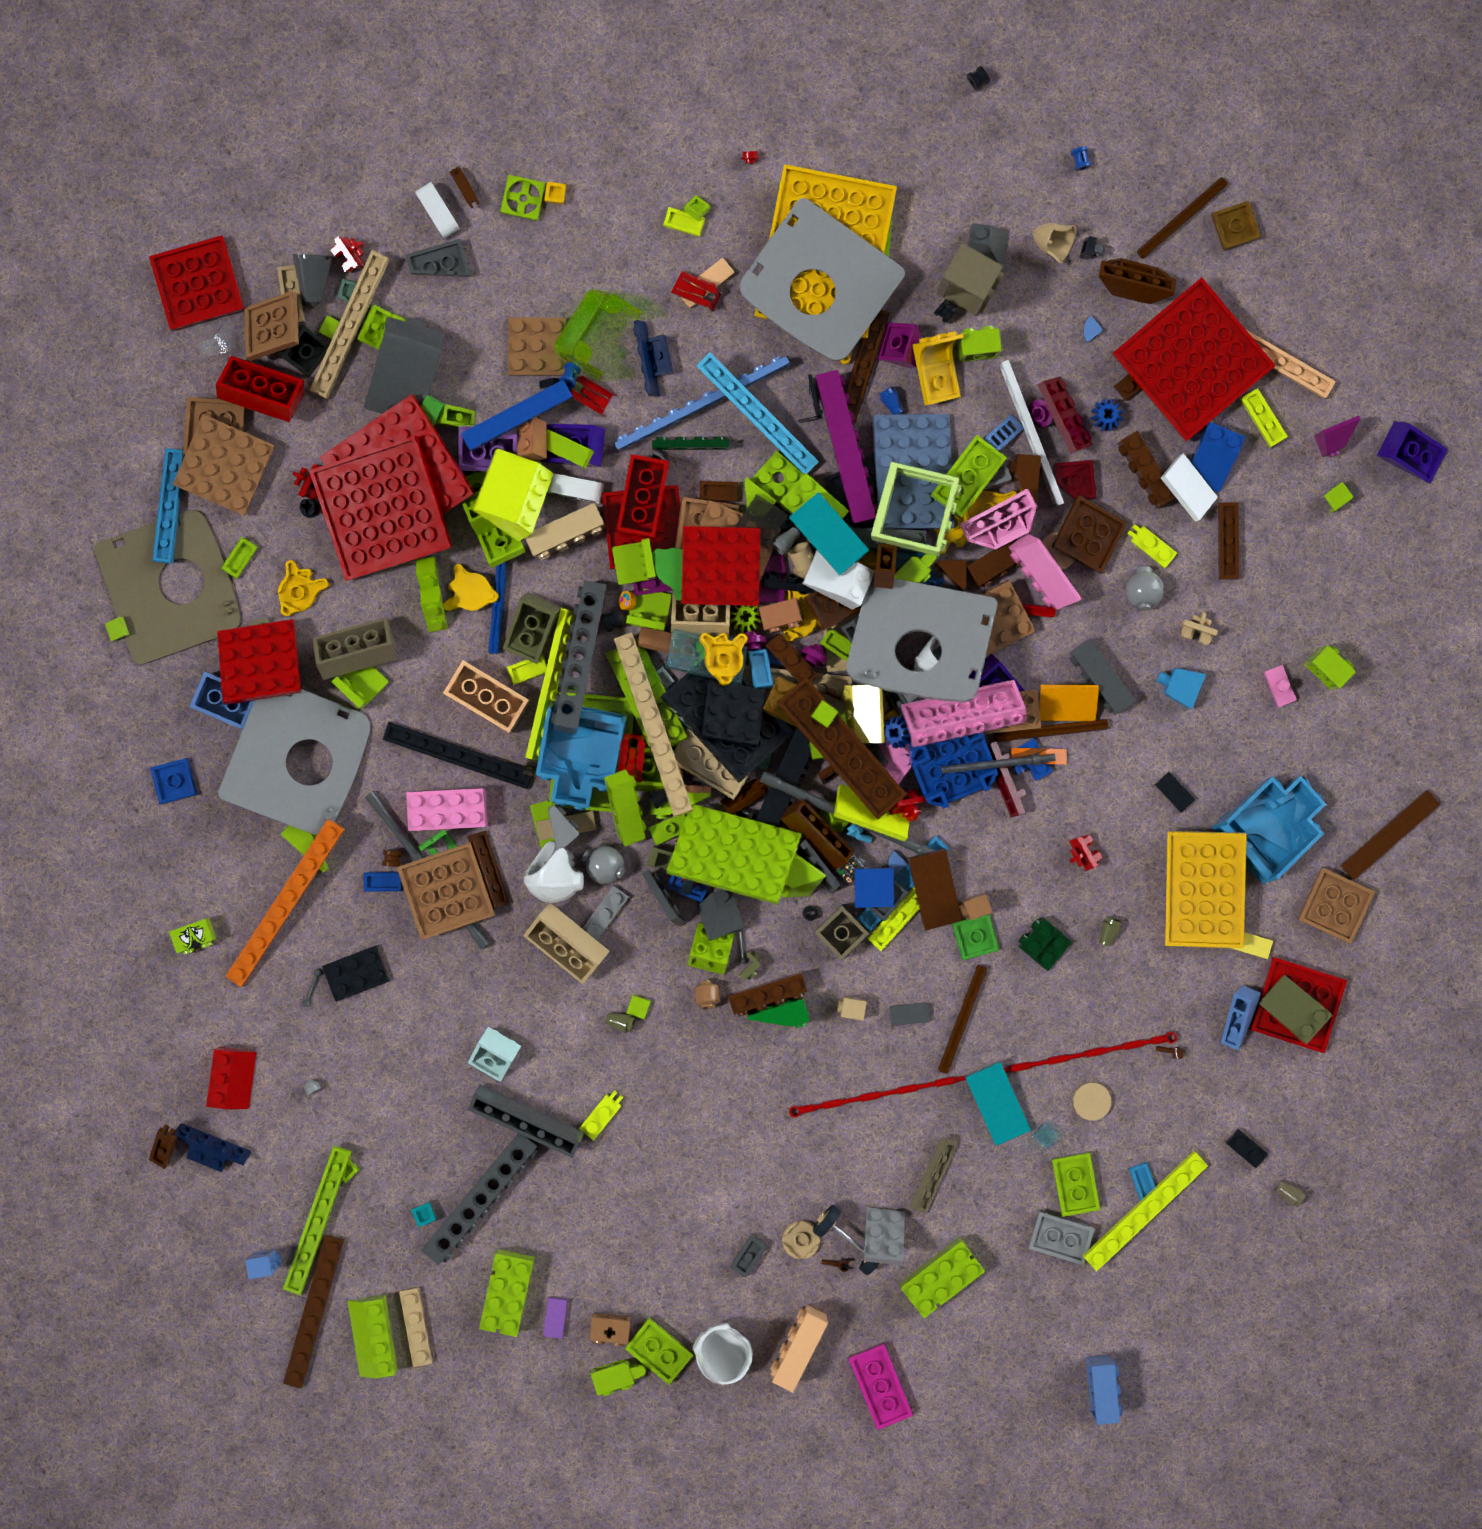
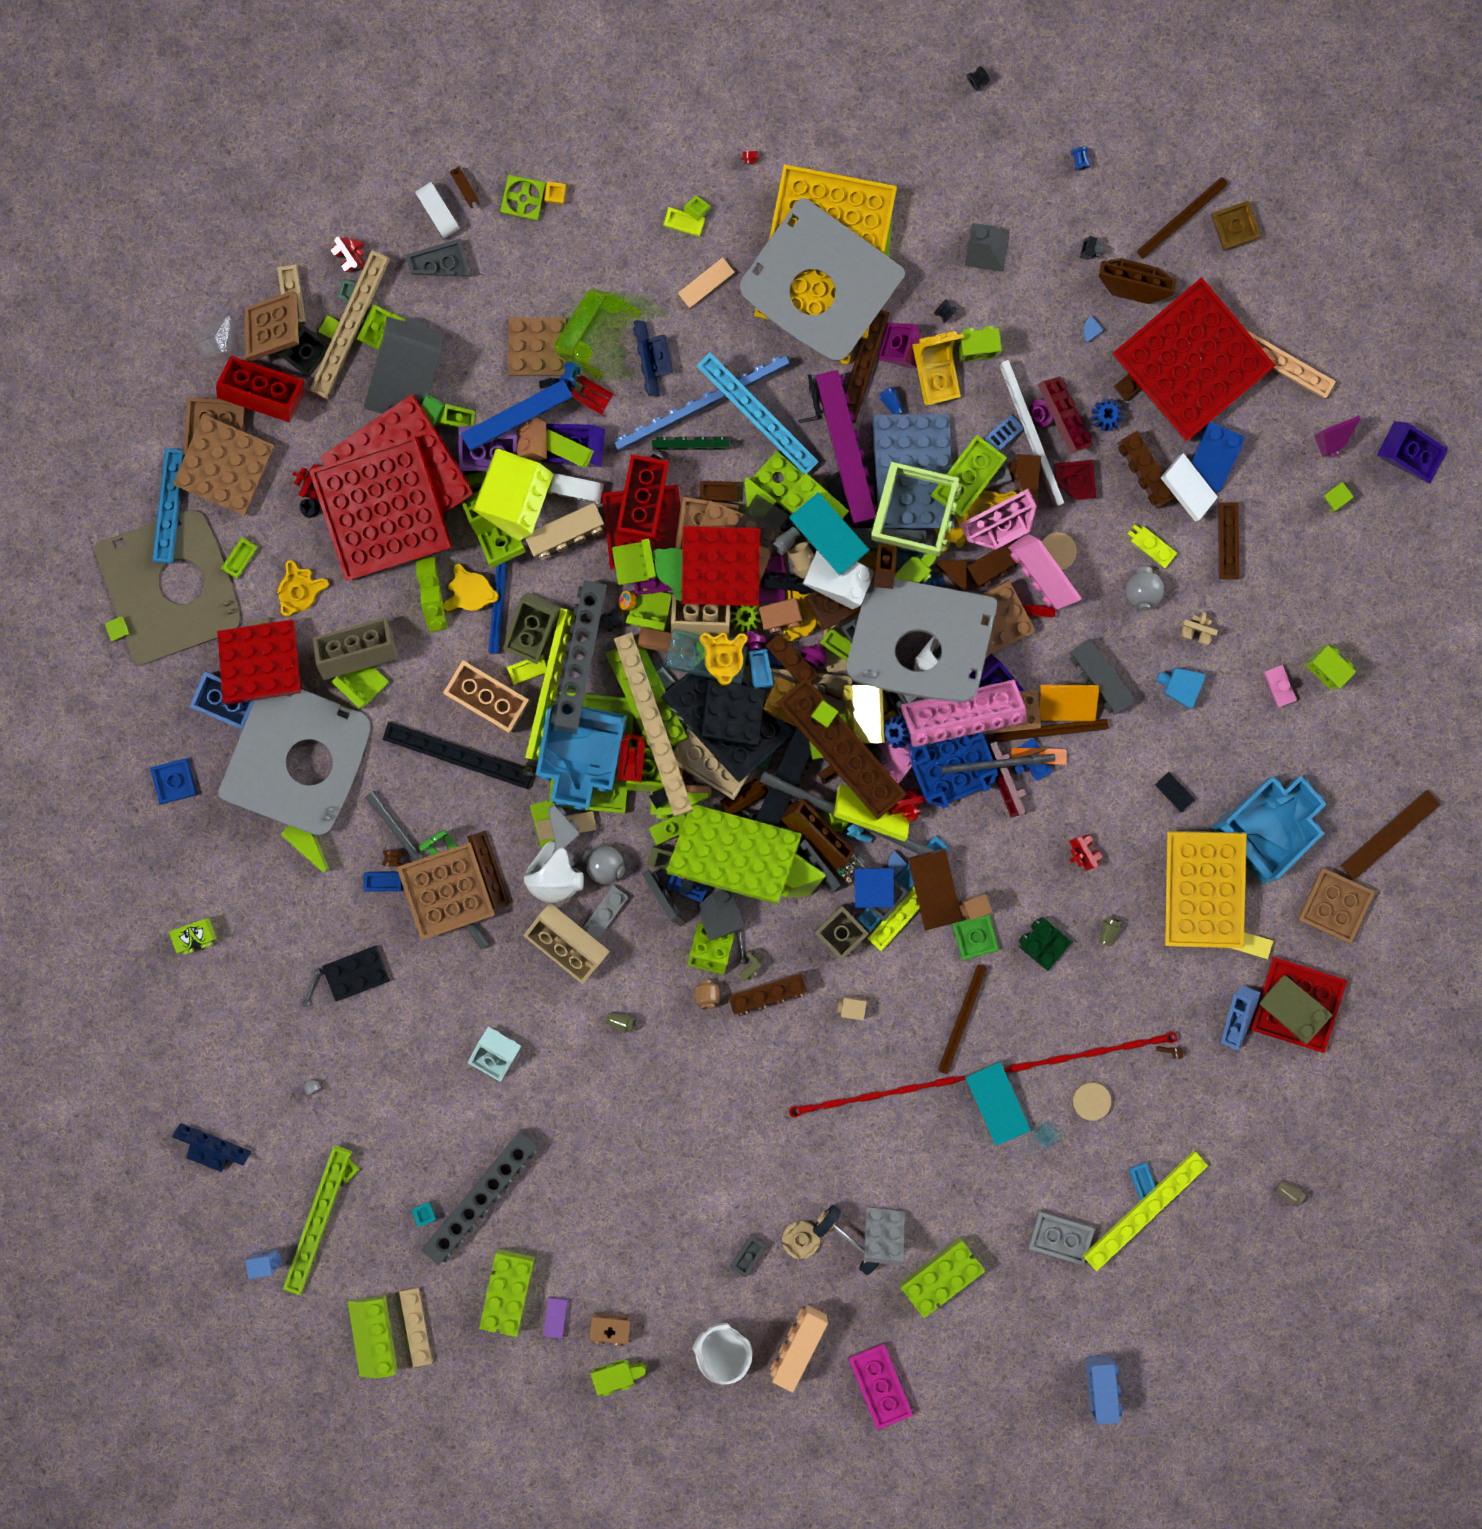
red plate [149,235,245,331] -> none
reddish brown hinge [149,1124,178,1169] -> none
red slope [206,1047,257,1109] -> none
orange plate [225,819,345,987] -> none
reddish brown plate [283,1234,344,1389] -> none
dark grey cone [293,254,332,306] -> none
bright pink brick [406,788,488,831] -> none
dark grey brick [467,1085,584,1158] -> none
neon yellow hinge [579,1090,623,1141] -> none
lime brick [604,770,646,847] -> none
lime plate [625,1317,694,1385] -> none
lime tile [627,995,651,1019] -> none
red piece [670,271,721,312] -> none
green slope [747,997,810,1029] -> none
black hinge [803,905,818,921] -> none
reddish brown hand [822,1259,849,1272] -> none
dark grey tile [890,1003,930,1026] -> none
dark tan plate [910,1137,958,1213] -> none
dark tan hose [936,243,1004,316] -> none
tan helmet [1032,223,1076,264] -> none
lime plate [1051,1152,1100,1217] -> none
reddish brown plate [1052,495,1127,574] -> none
black plate [1226,1128,1268,1168] -> none
neon yellow plate [1240,388,1288,448] -> none

